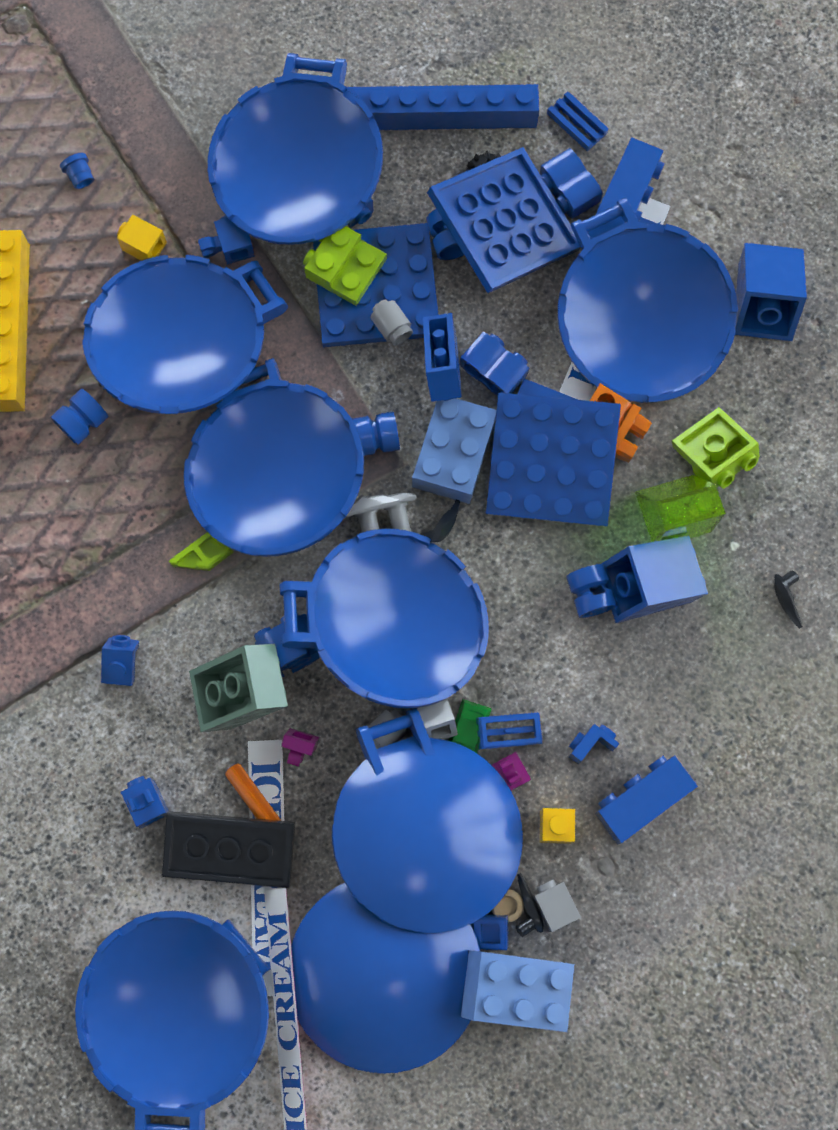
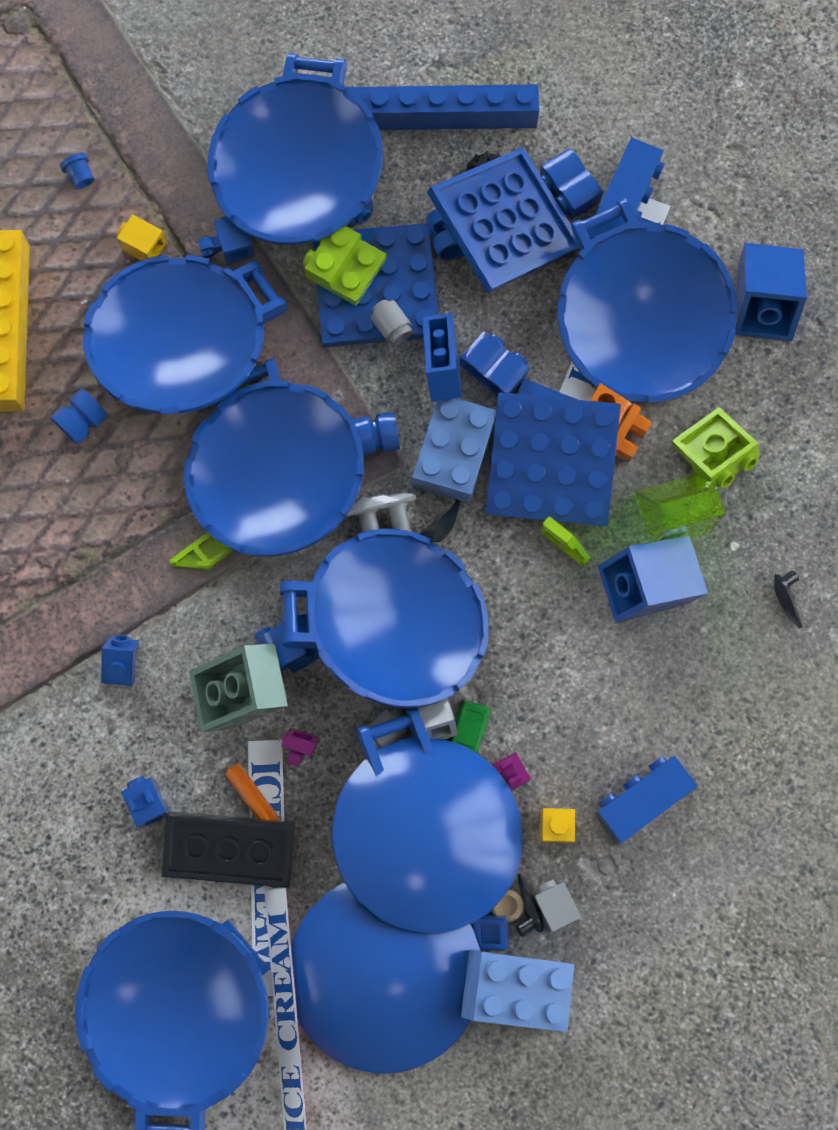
blue tile [476,712,543,750] -> none
blue tile [547,91,609,151] -> none
blue wheel [566,564,618,618] -> none
blue bracket [568,724,619,764] -> none
none -> lime tile [540,516,591,566]

